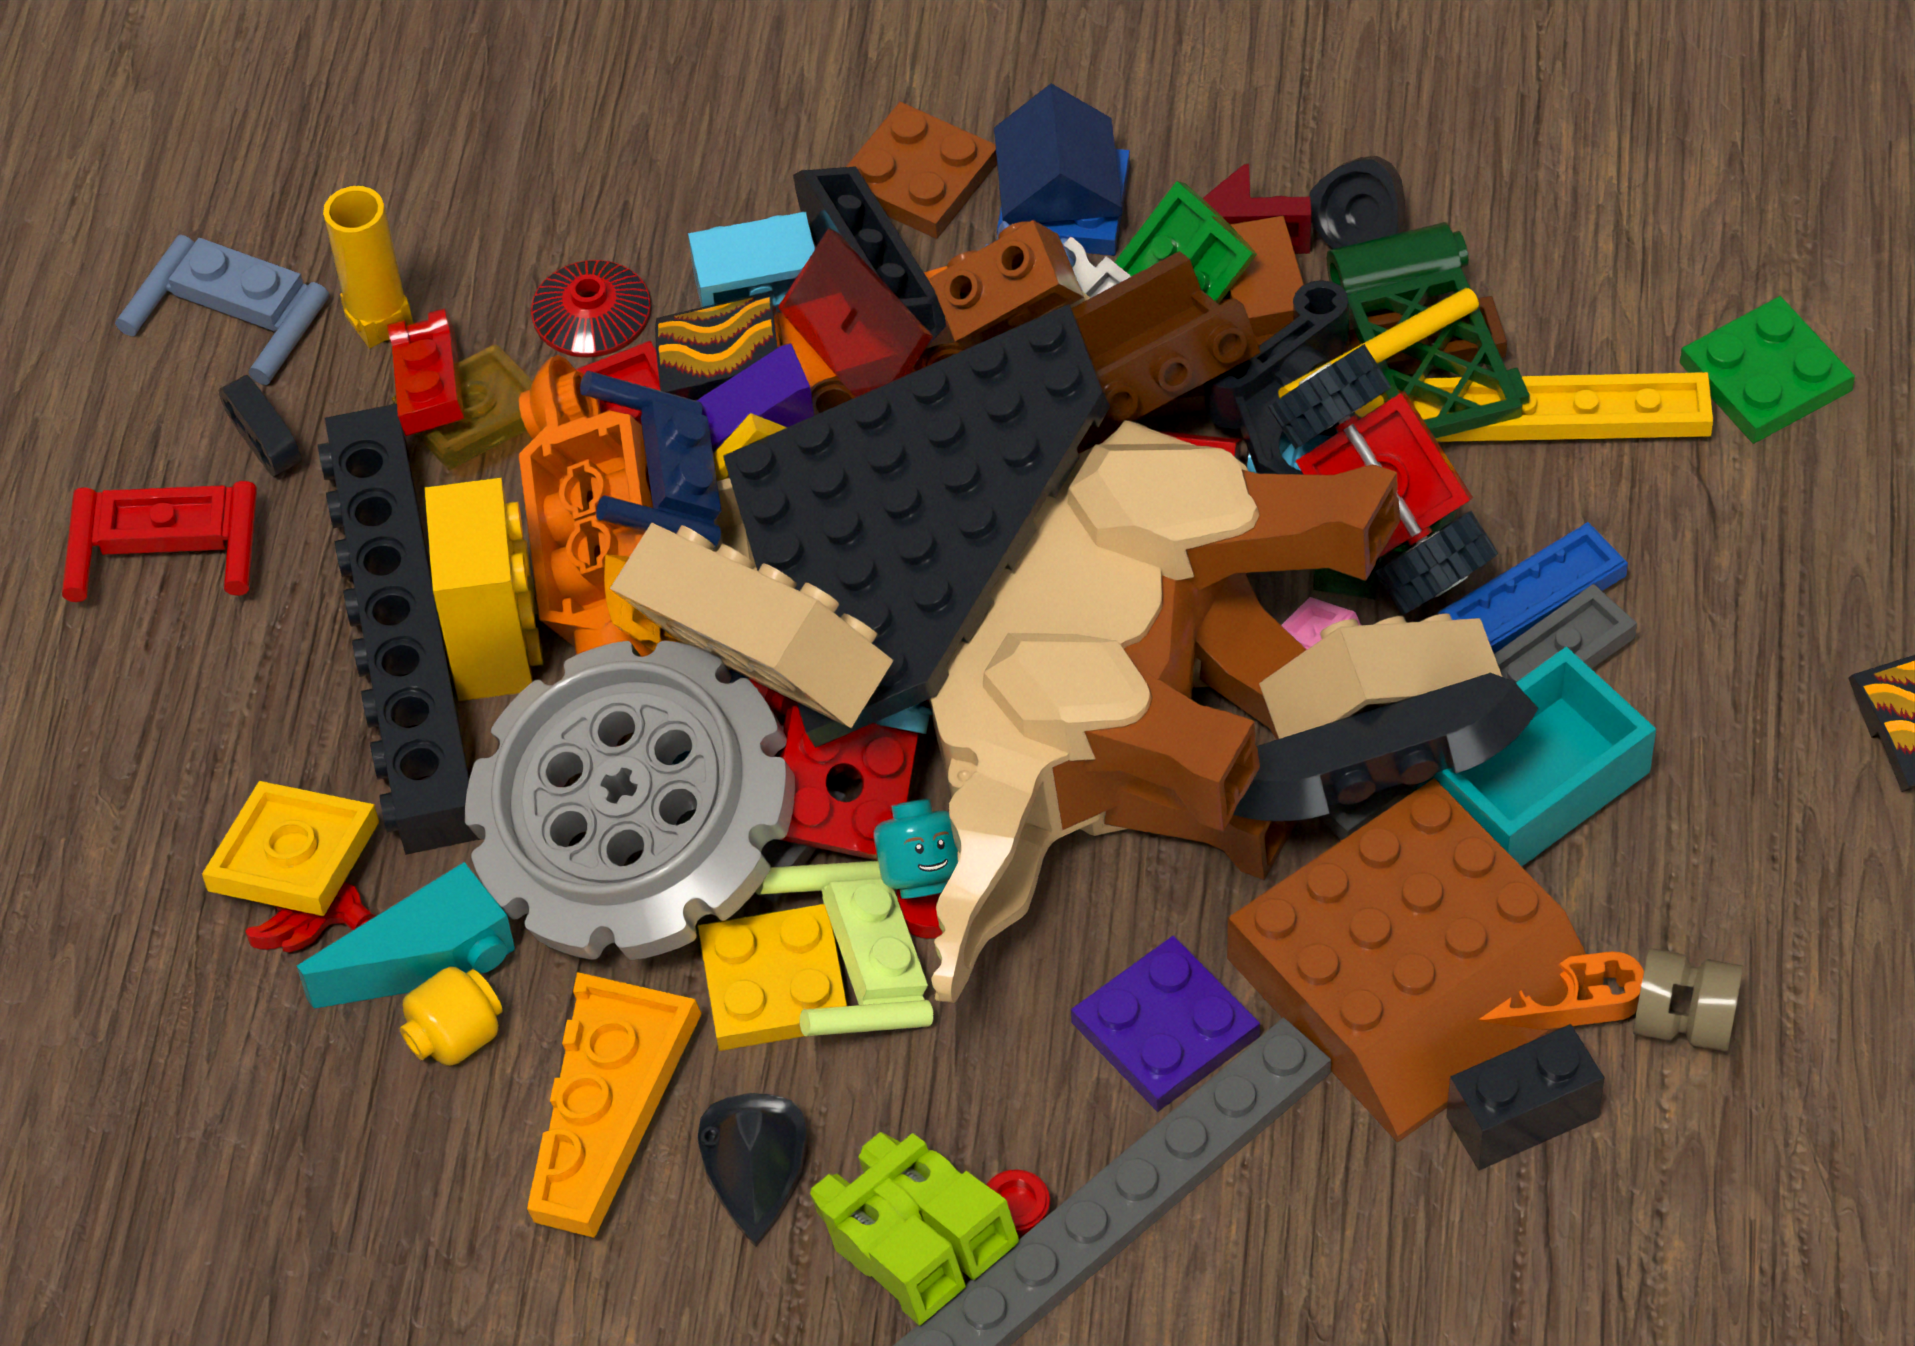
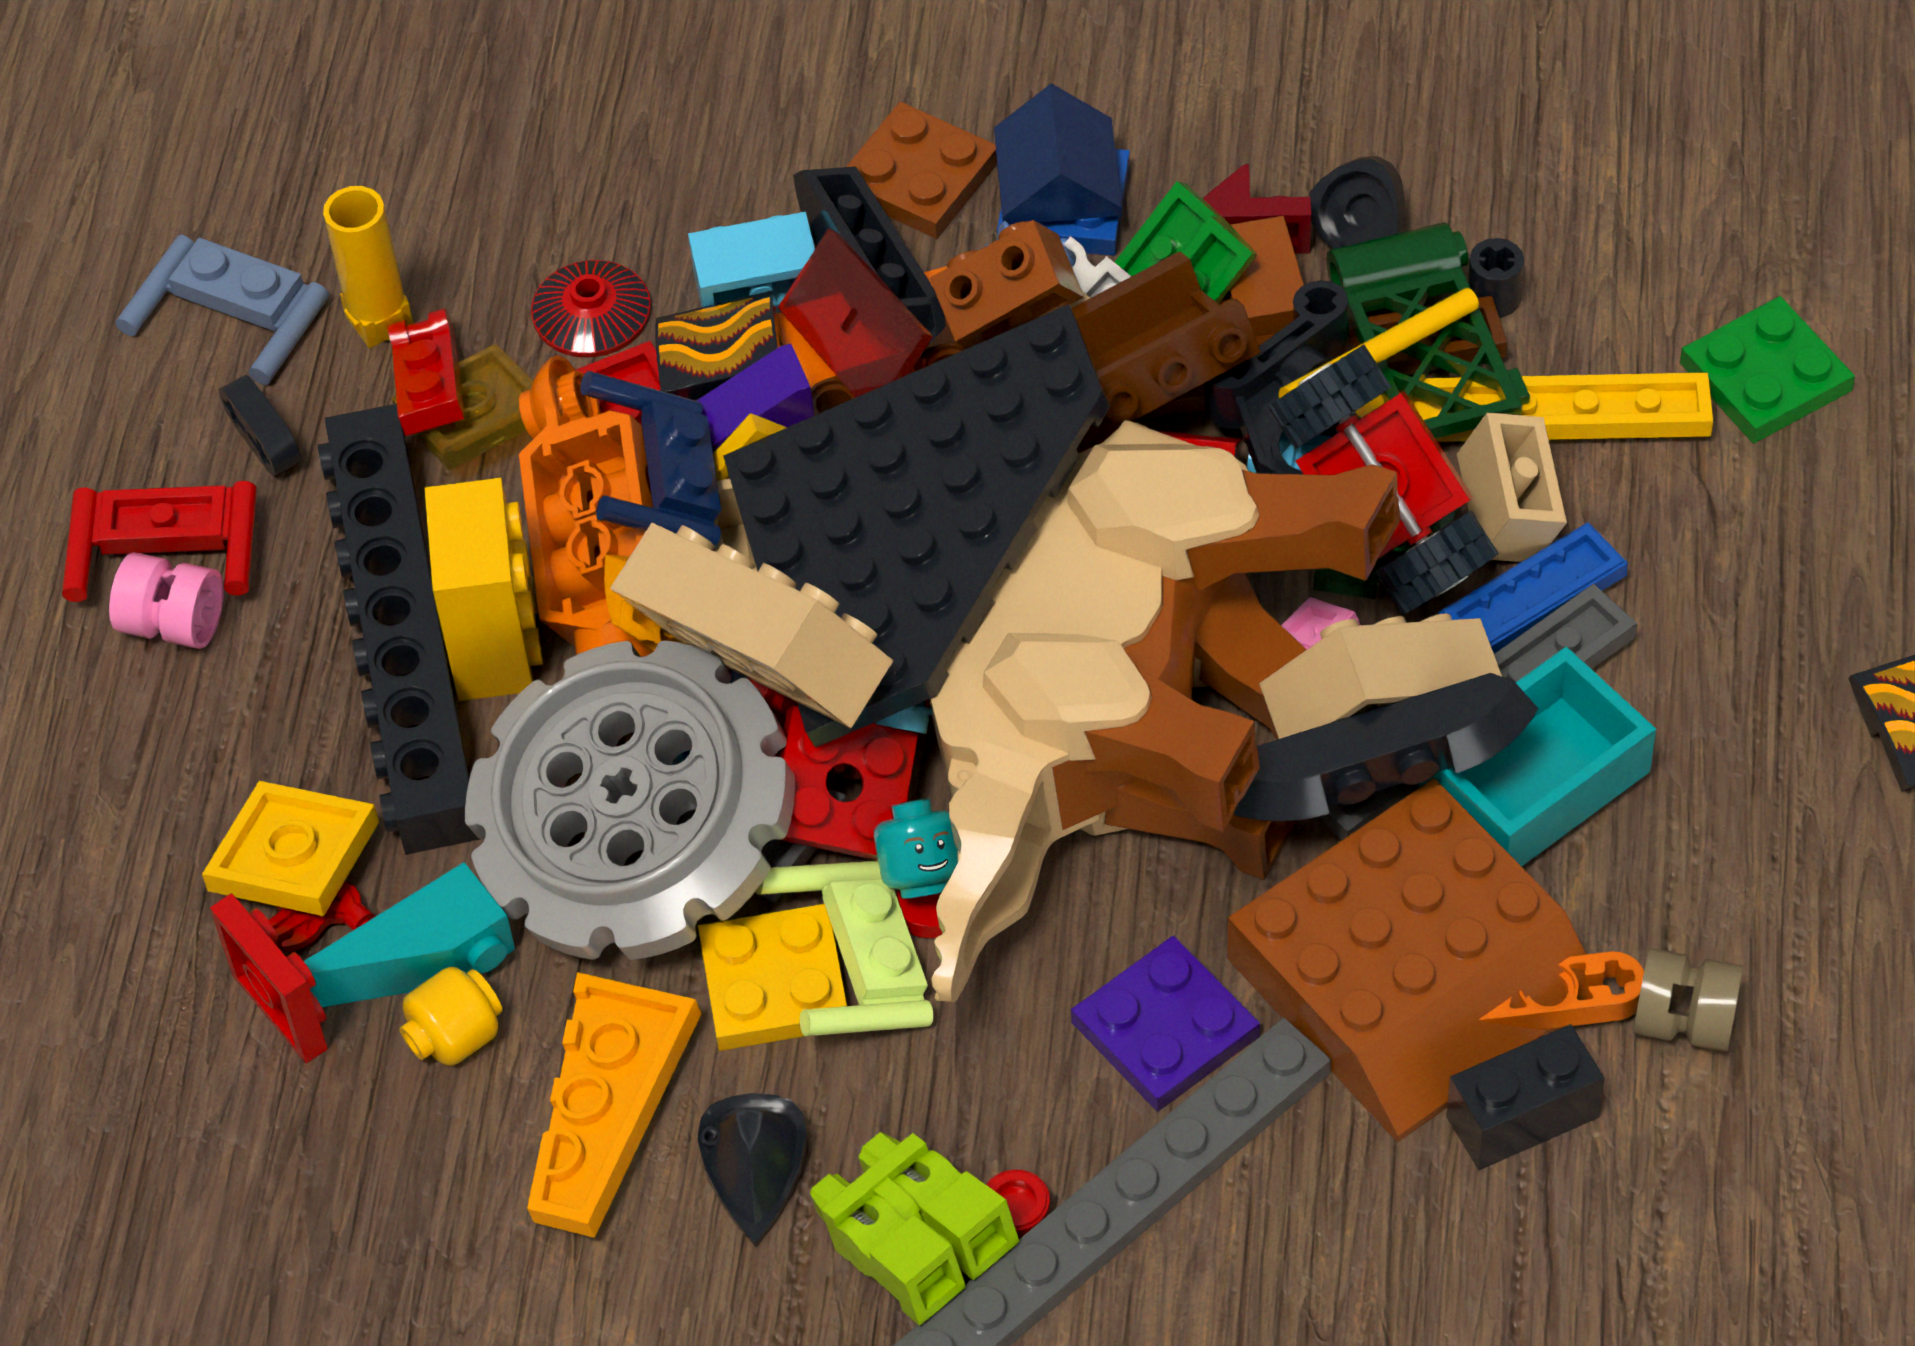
none -> bright pink wheel [109,552,224,649]
none -> red plate [210,893,328,1064]
none -> tan brick [1457,413,1567,562]
none -> black piece [1468,238,1524,318]

